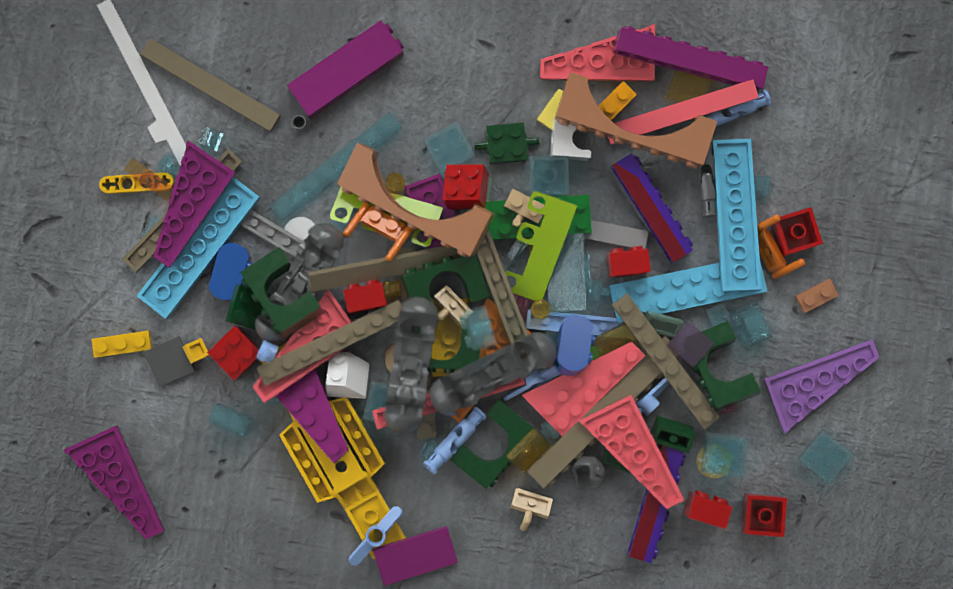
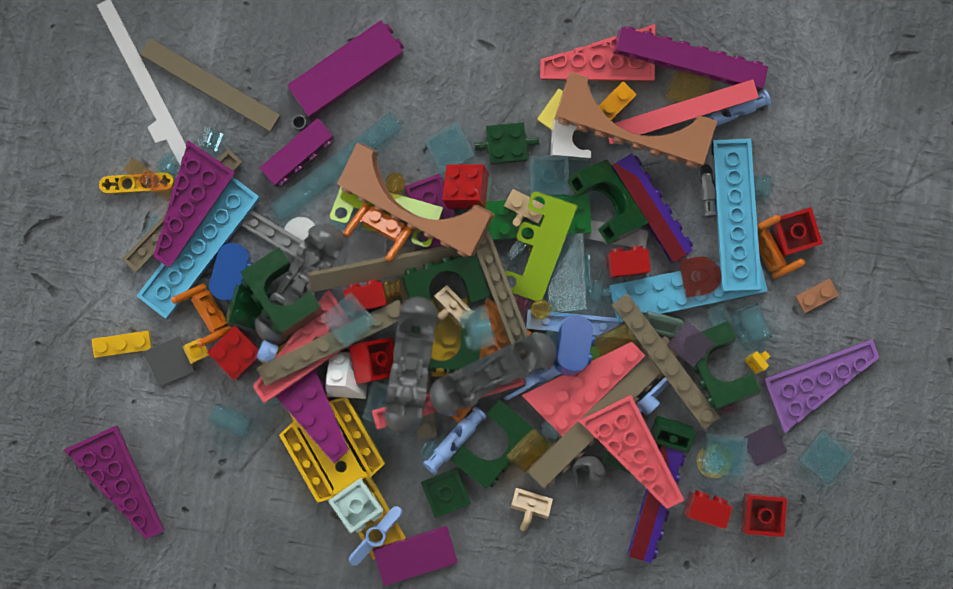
none -> orange plate [171,283,232,347]
none -> magenta brick [259,118,334,187]
none -> clear light blue plate [321,292,376,348]
none -> light aqua plate [328,478,383,533]
none -> red brick [349,337,395,384]
none -> dark green plate [421,467,471,518]
none -> dark green arch [567,159,648,246]
none -> clear red tile [679,256,721,298]
none -> clear purple piece [742,423,787,466]
none -> yellow tile [744,350,770,374]

